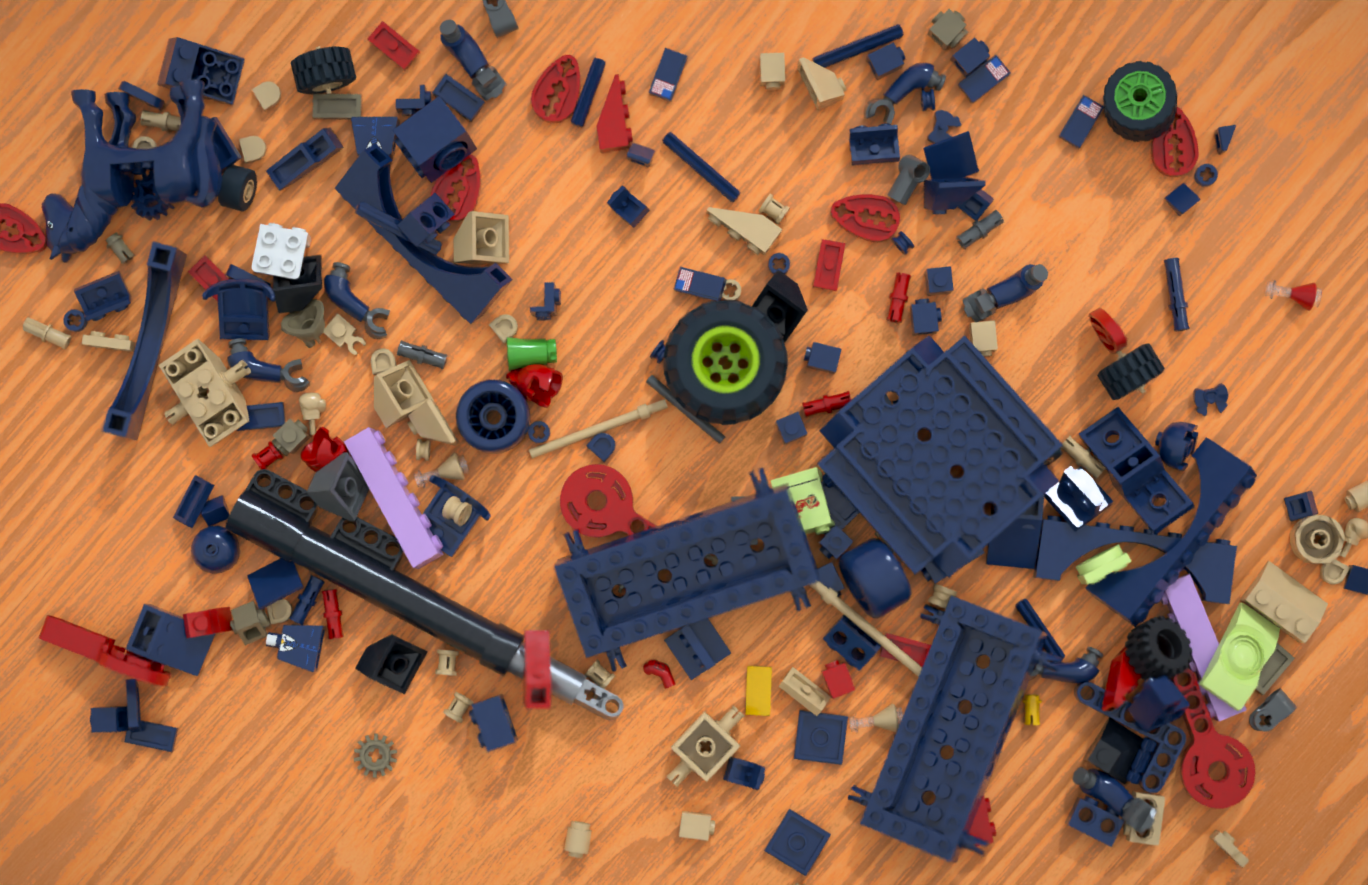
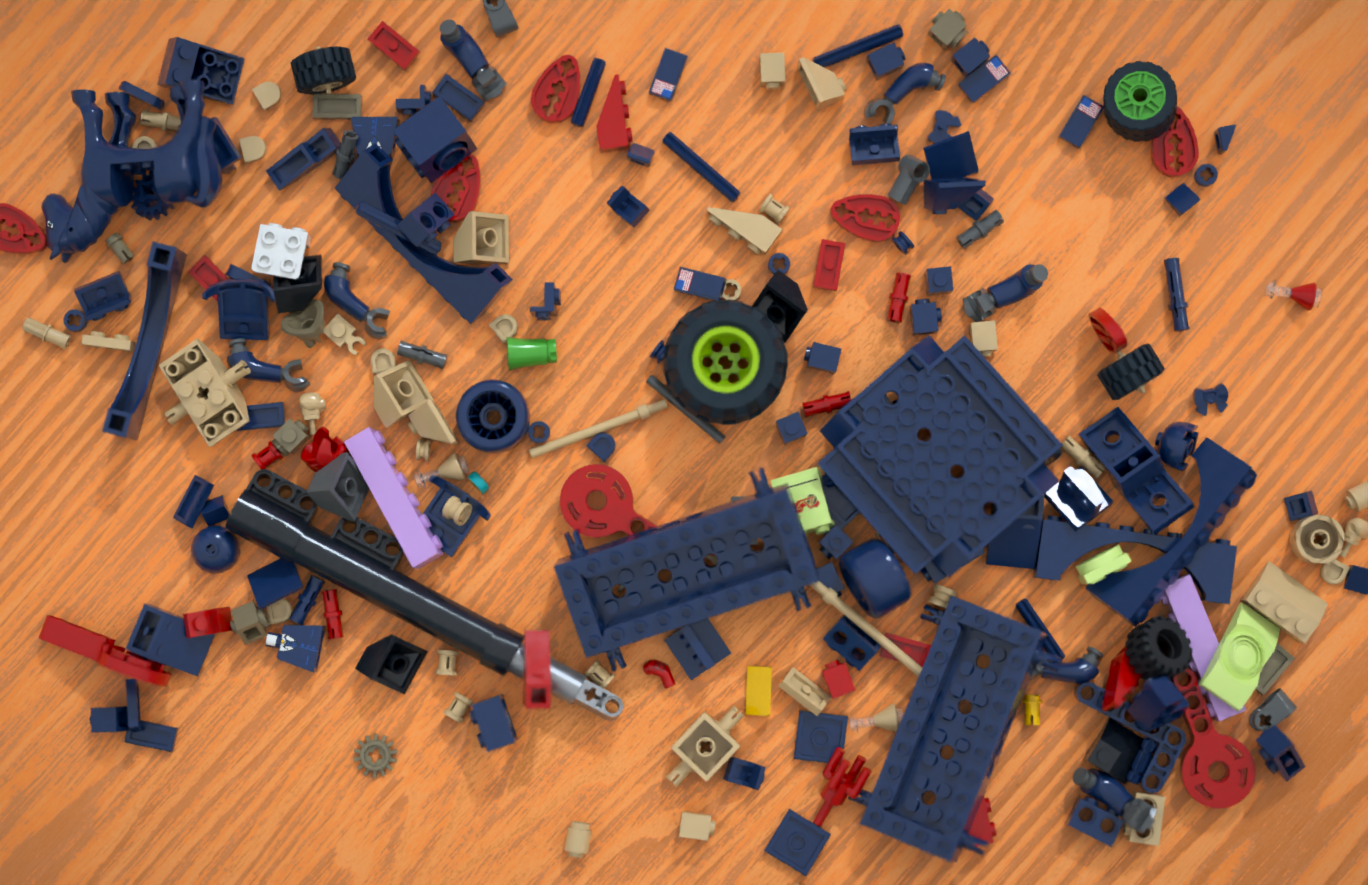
black wheel [218,165,257,212] -> none
red helmet [506,364,563,408] -> none
dark blue bush [921,89,935,112] -> none
tan plate [1209,830,1250,867] -> none
none -> dark grey pin [332,130,359,179]
none -> teal tile [467,471,490,495]
none -> red plant [813,747,872,826]
none -> dark blue brick [1256,725,1306,782]

